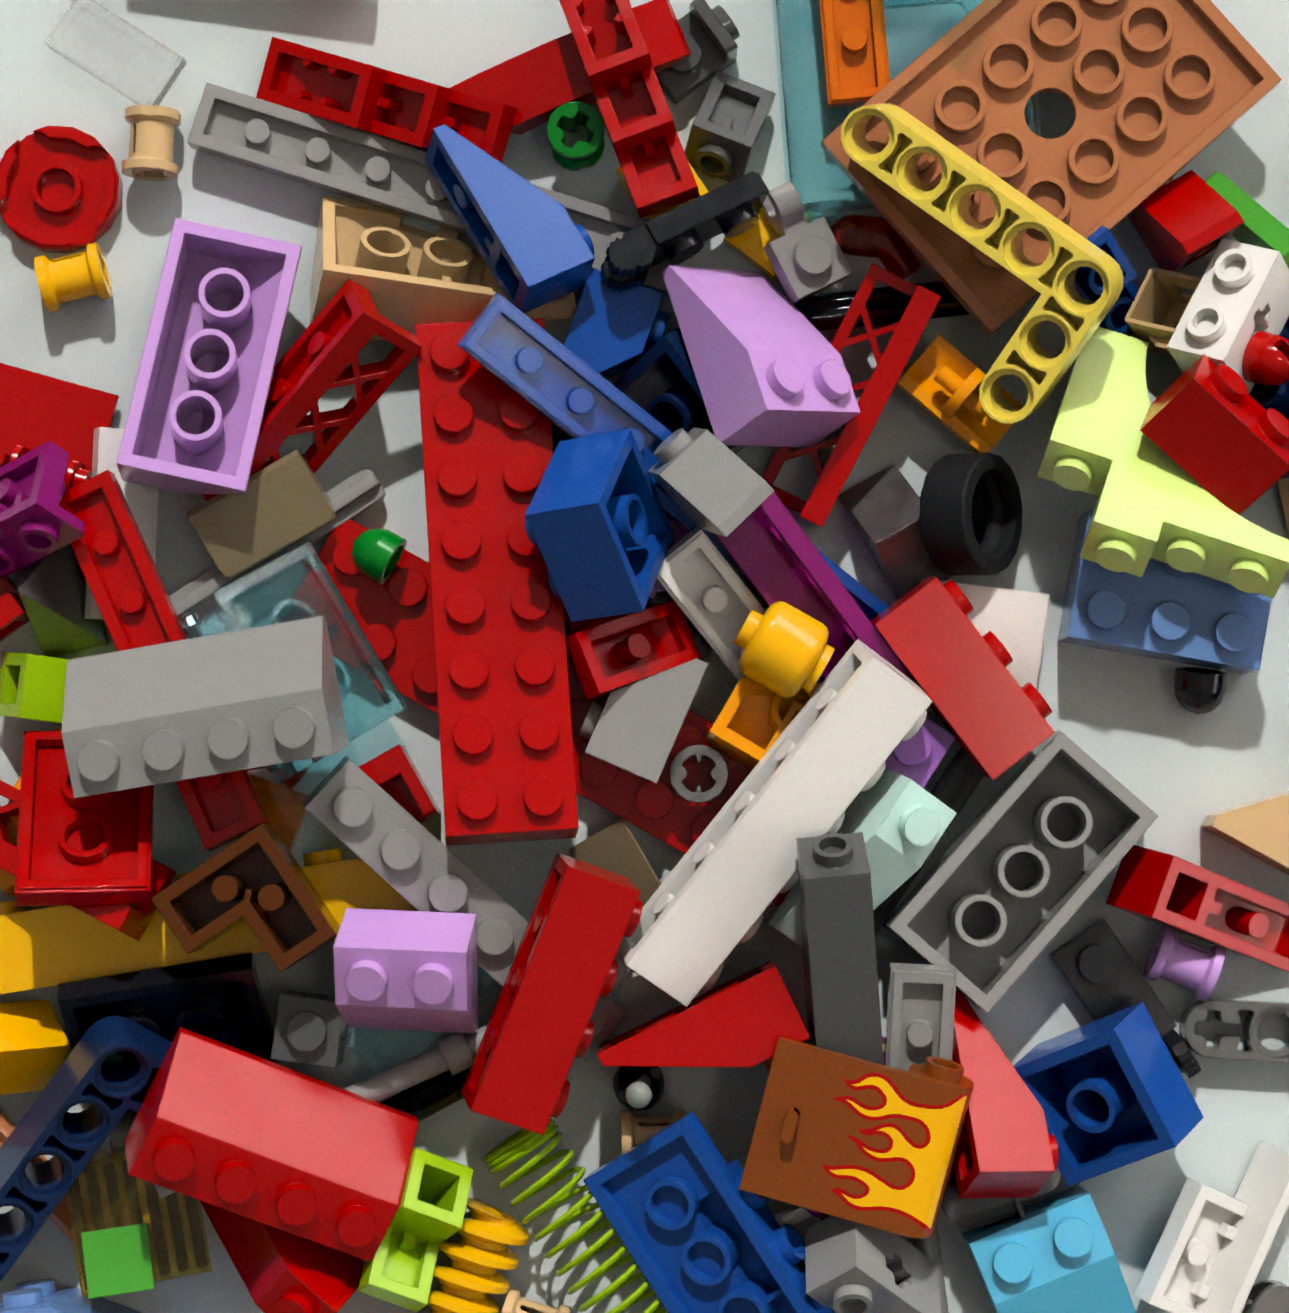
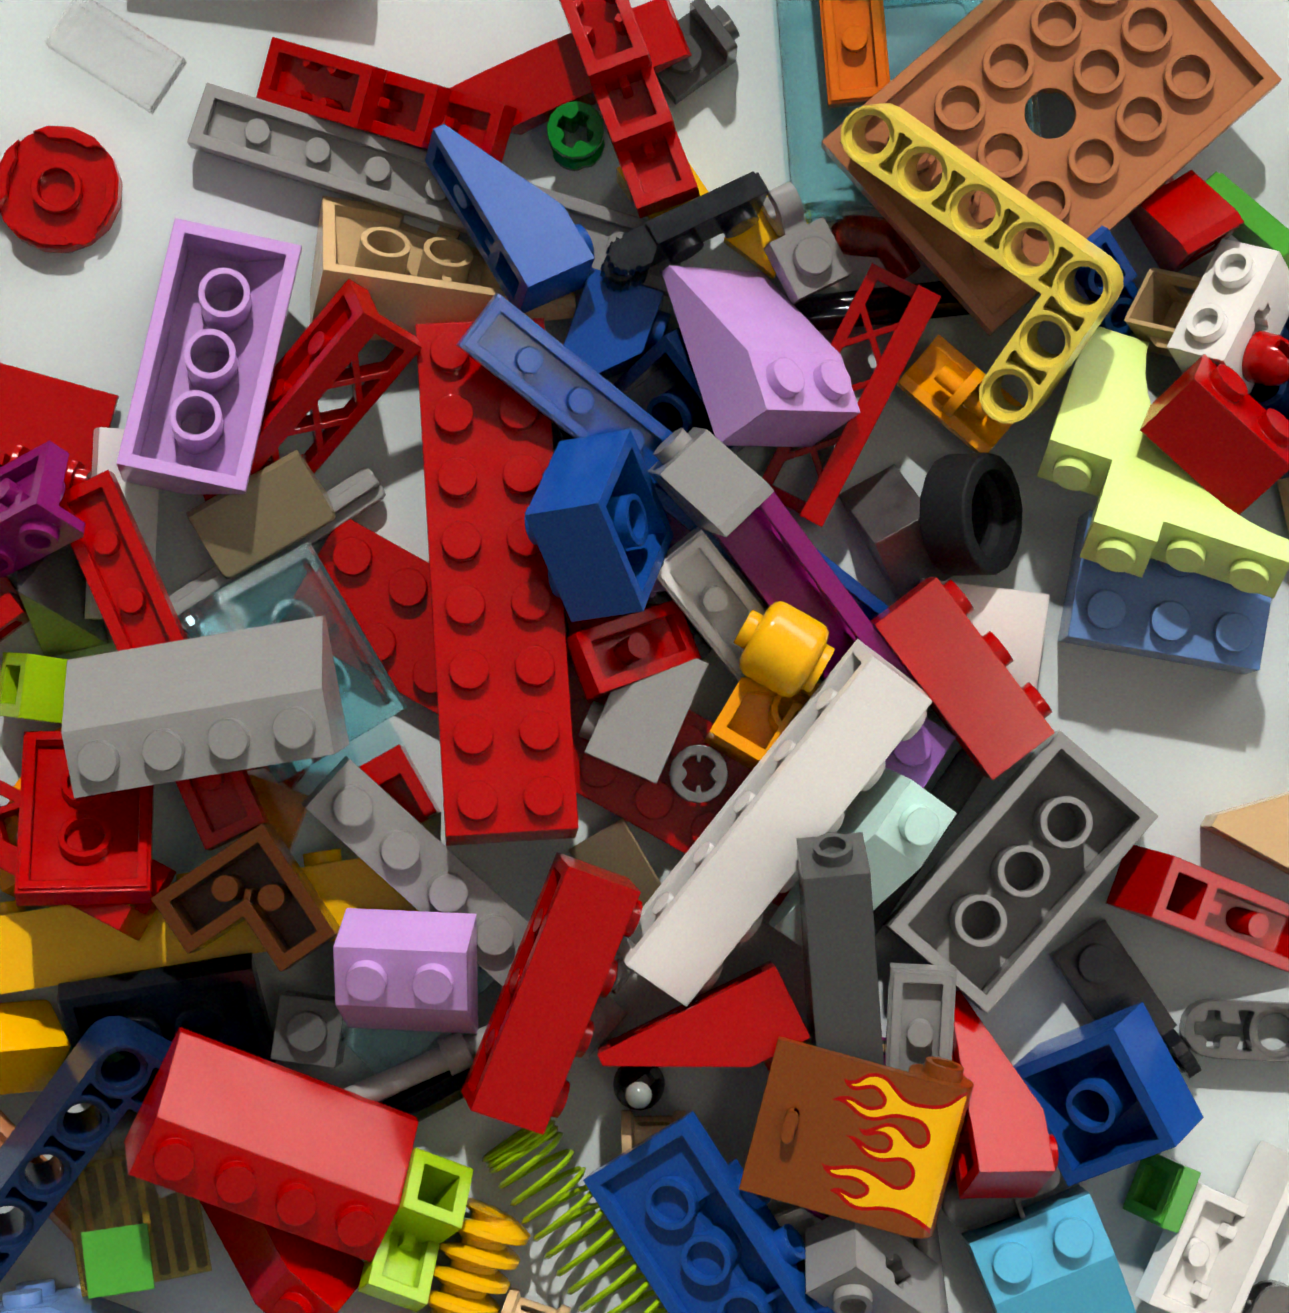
yellow bush [34,242,112,313] -> none
tan bush [121,105,181,181] -> none
green hinge [352,528,407,585] -> none
dark grey bracket [685,70,776,182] -> none
lavender bush [1143,925,1226,1002] -> none
black hinge [1174,667,1227,714] -> none
none -> bright green tile [1122,1153,1201,1233]

